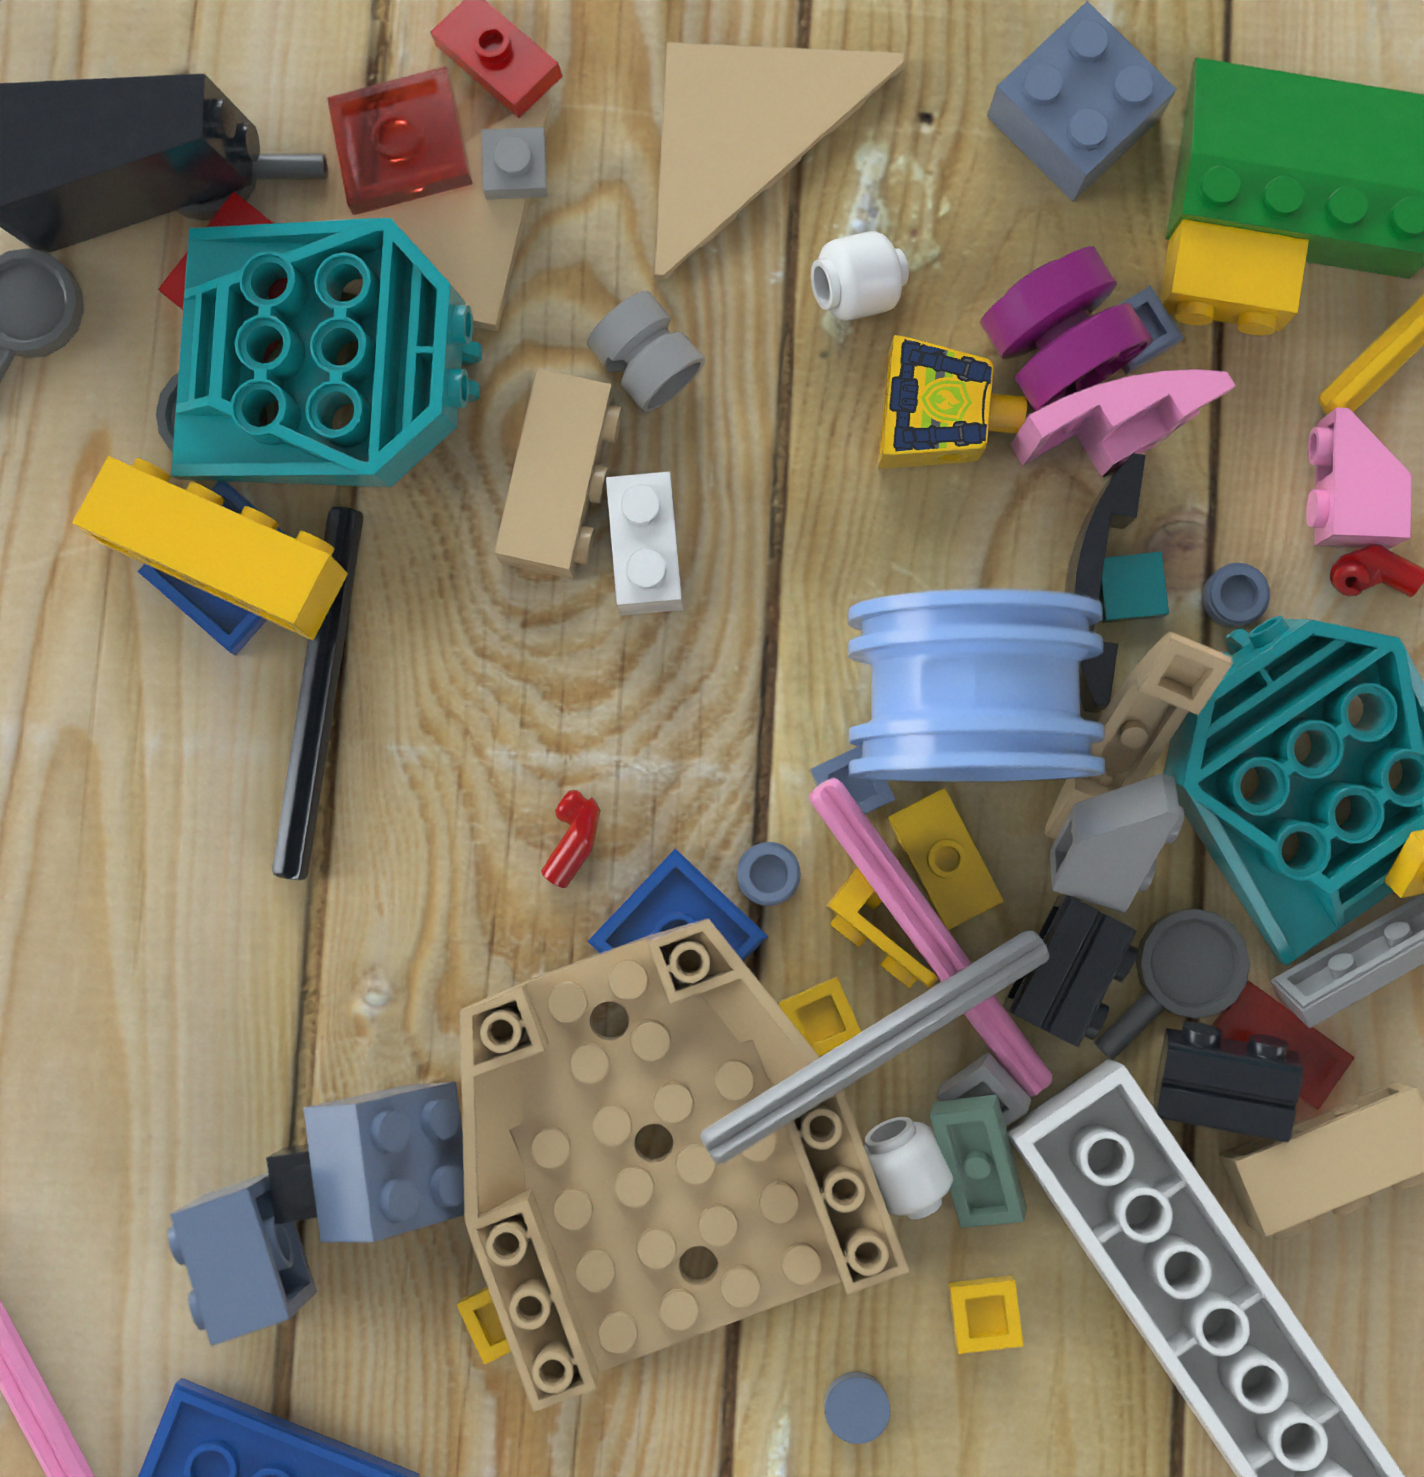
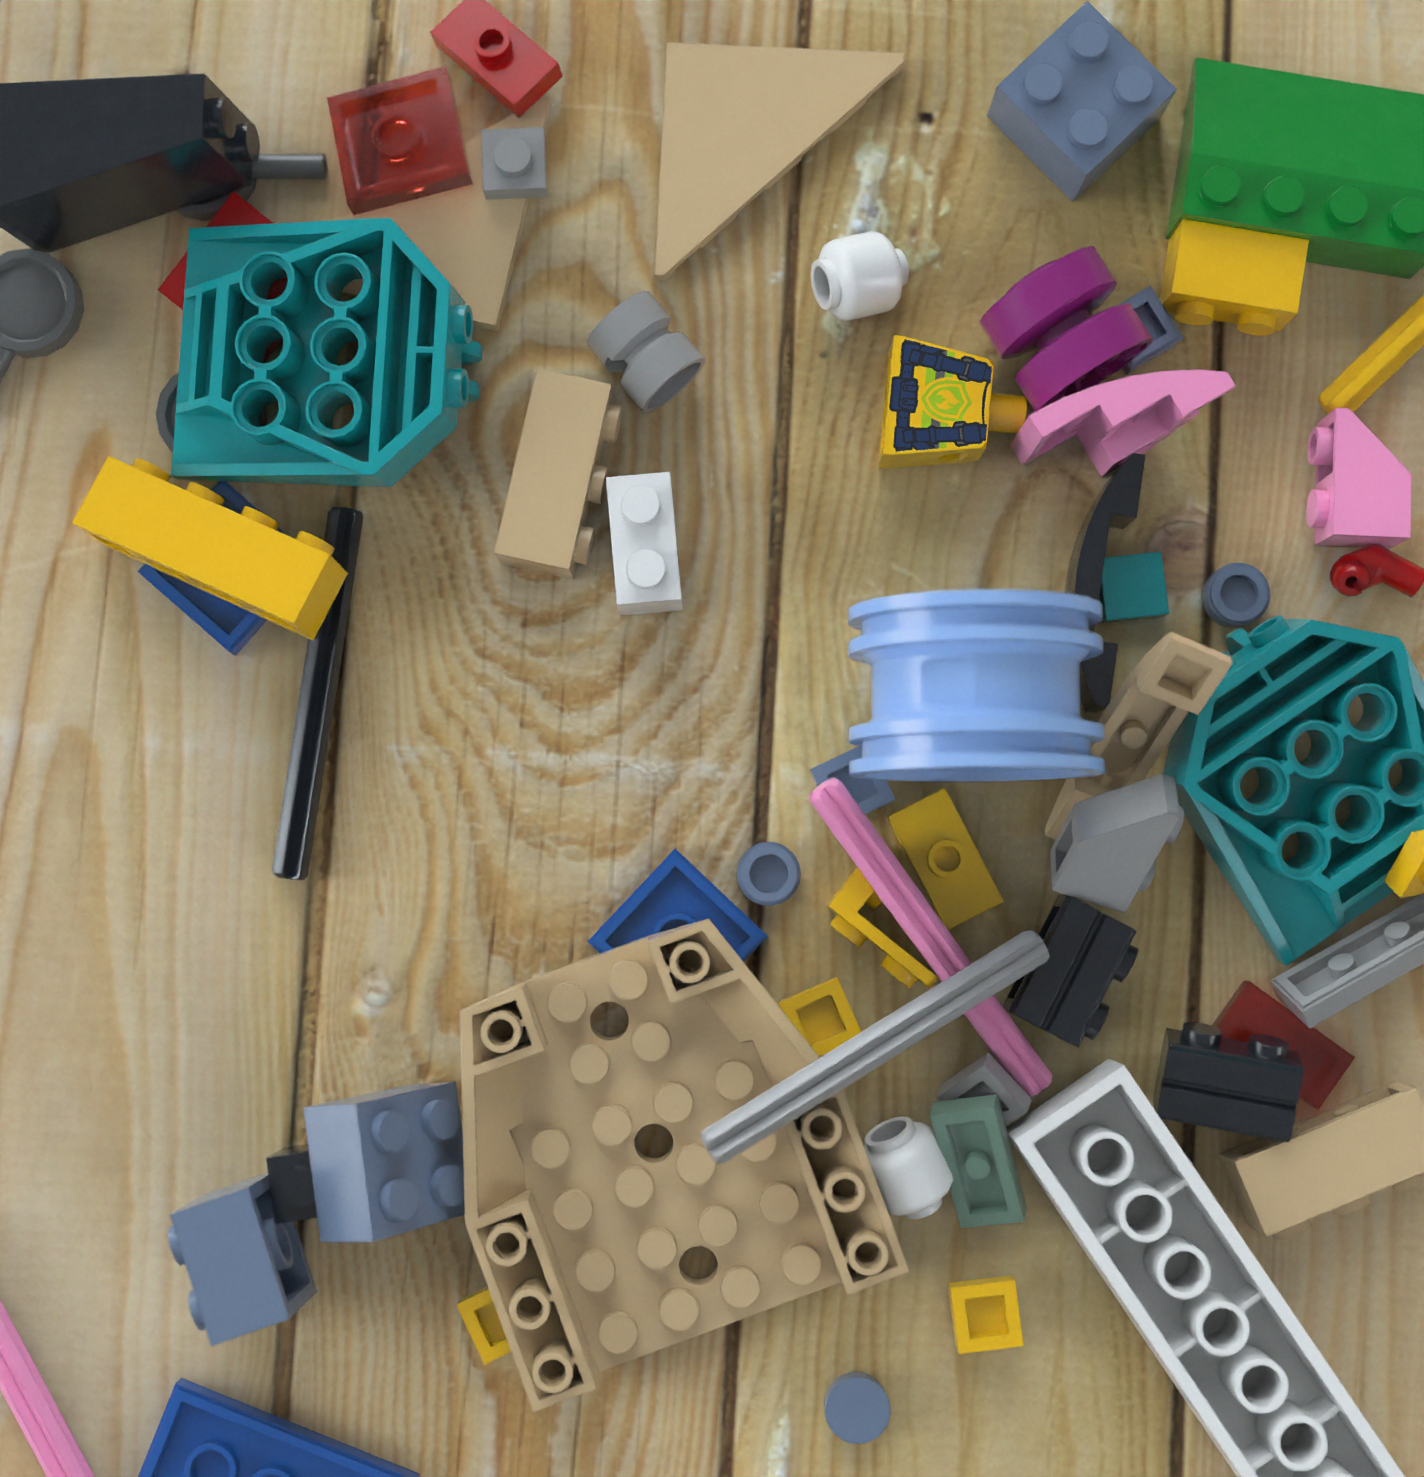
red arm [541,790,601,888] -> none
dark grey piece [1094,909,1250,1060] -> none

